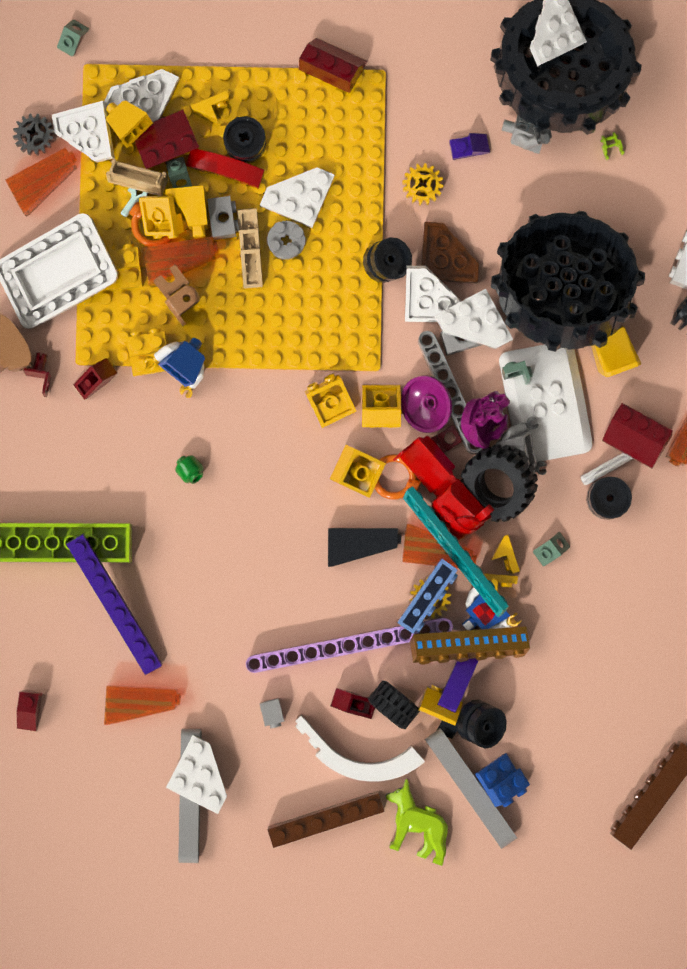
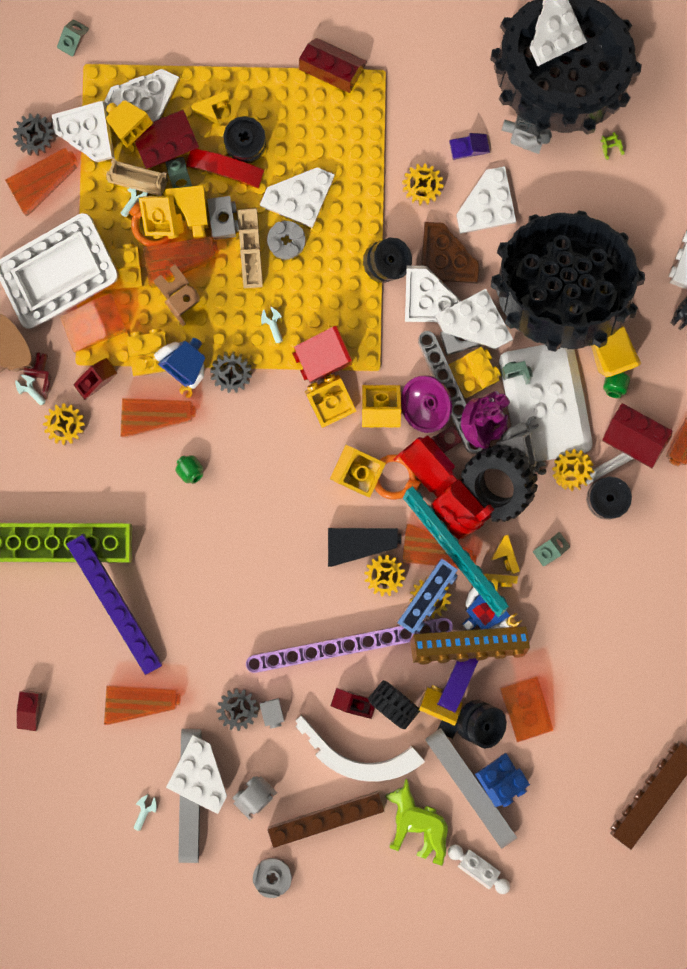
none -> light aqua bar [15,375,46,405]
none -> yellow gear [43,403,85,445]
none -> clear orange slope [60,293,127,353]
none -> clear orange slope [120,398,196,438]
none -> light aqua bar [134,794,157,831]
none -> dark grey gear [210,351,252,393]
none -> dark grey gear [216,688,259,731]
none -> light grey brick [232,776,277,820]
none -> light grey plate [253,858,292,898]
none -> light aqua bar [261,307,283,343]
none -> slope [292,326,352,384]
none -> yellow gear [364,555,405,597]
none -> yellow plate [448,347,501,399]
none -> white plate [448,844,510,894]
none -> white plate [456,166,516,234]
none -> clear orange slope [499,675,553,742]
none -> yellow gear [552,449,595,491]
none -> green head [603,371,630,398]

